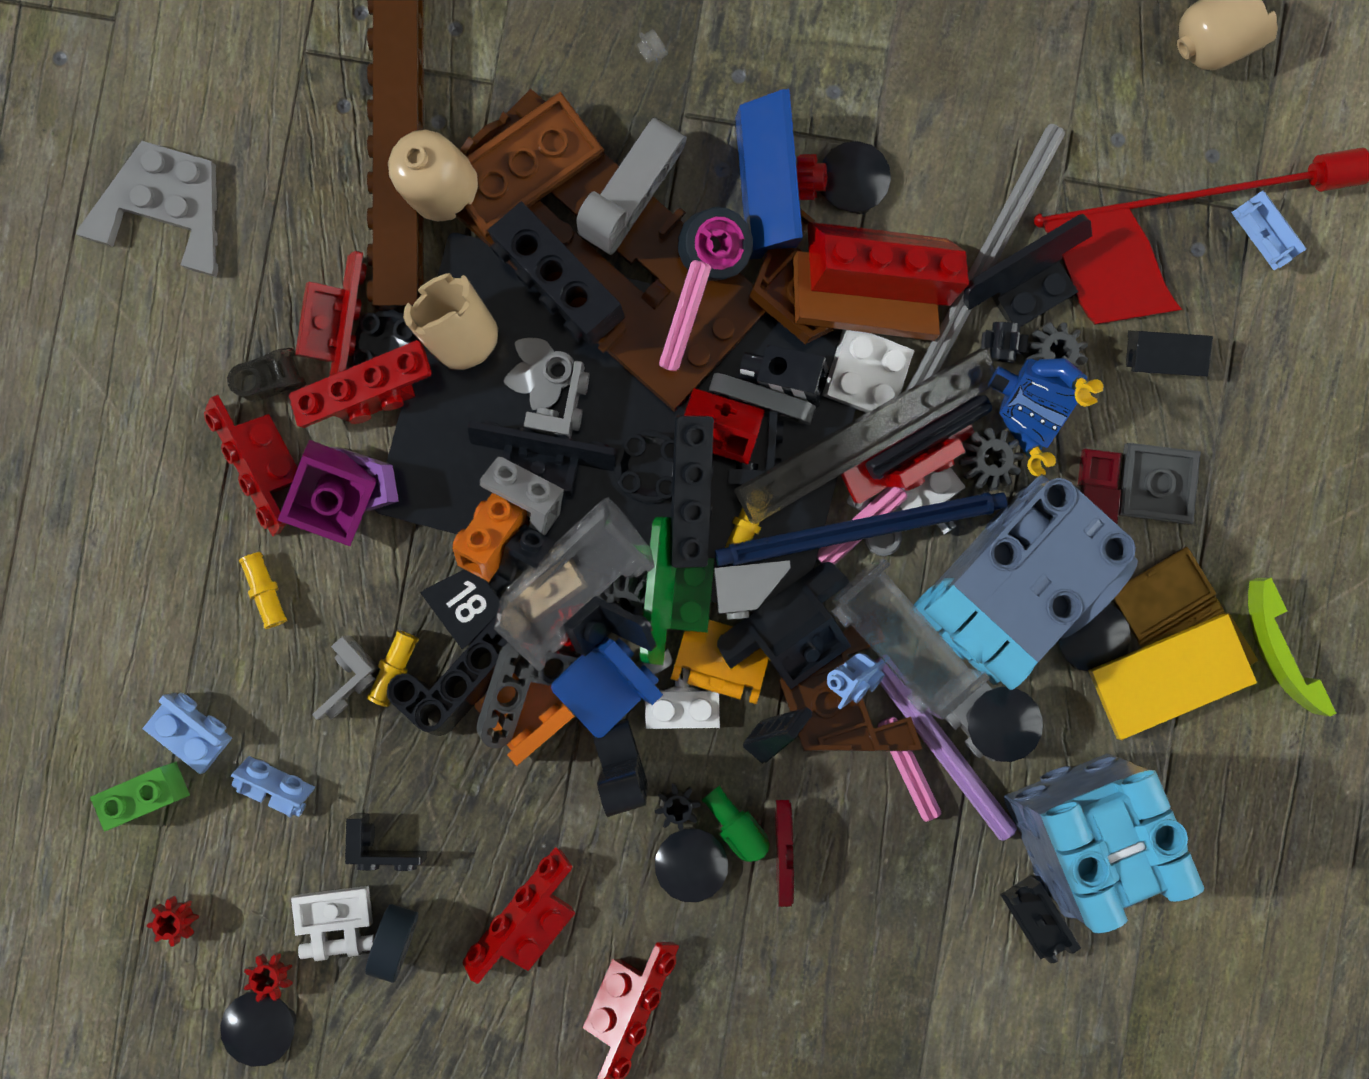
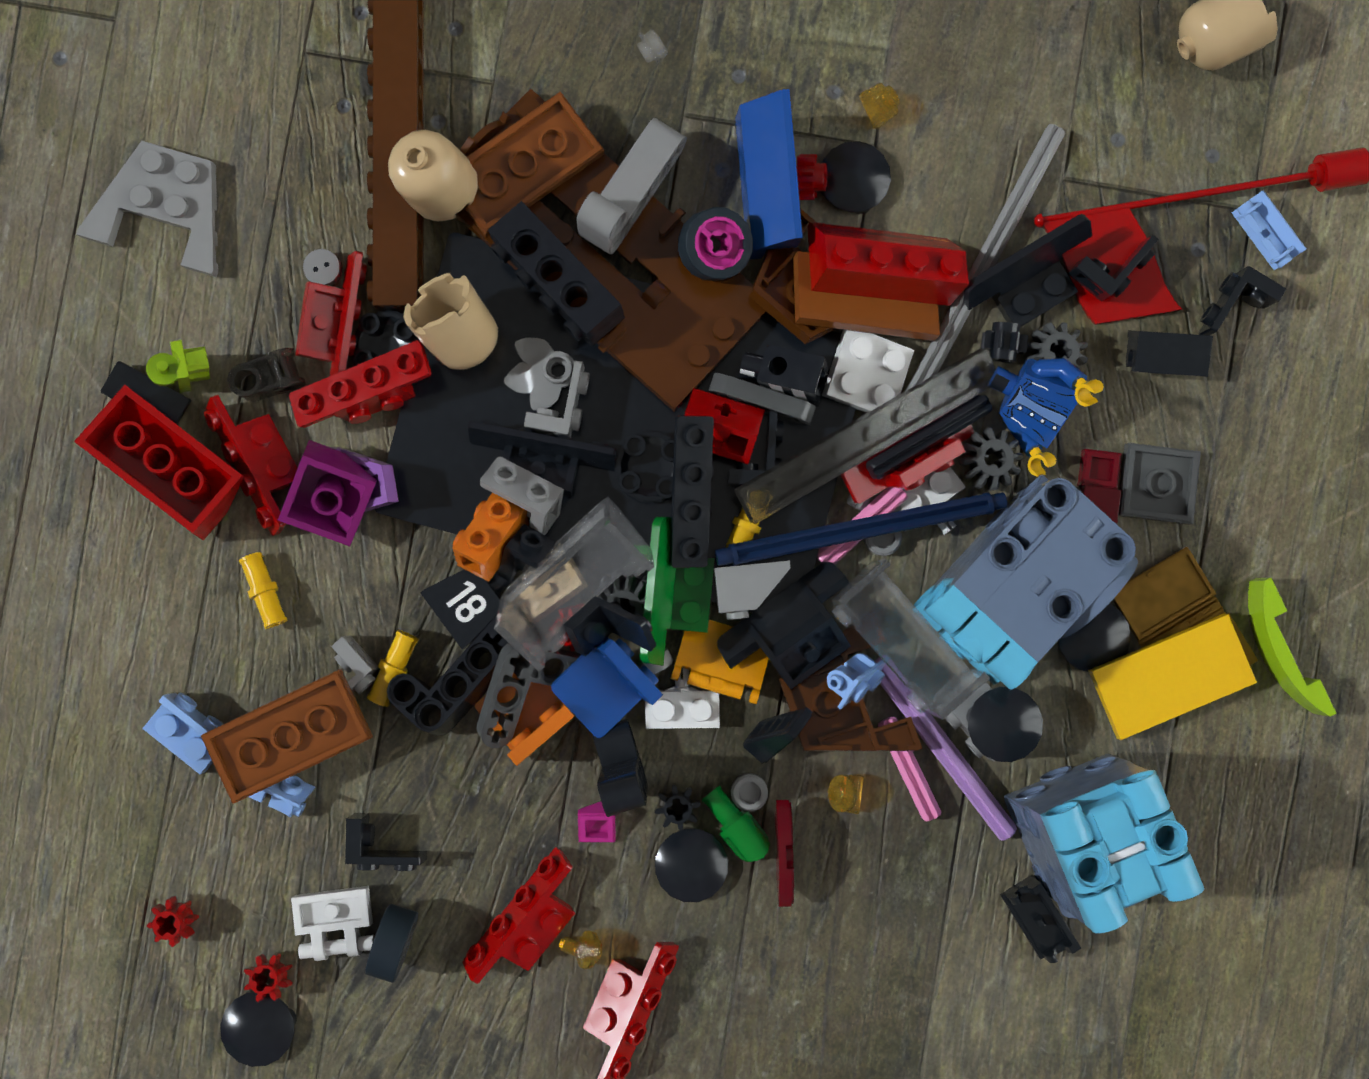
bright green brick [90,762,190,832] -> none
bright pink axle [659,260,711,371] -> none
none -> red slope [74,385,244,541]
none -> black slope [101,361,191,425]
none -> lime hips [146,340,210,393]
none -> dark orange tile [200,669,373,804]
none -> light grey tile [303,249,343,286]
none -> clear yellow plate [559,930,602,969]
none -> dark pink slope [578,801,616,842]
none -> light grey tile [731,773,768,811]
none -> clear yellow plate [828,774,864,814]
none -> clear yellow plate [859,83,900,129]
none -> black bracket [1068,234,1158,301]
none -> black bracket [1198,266,1286,336]

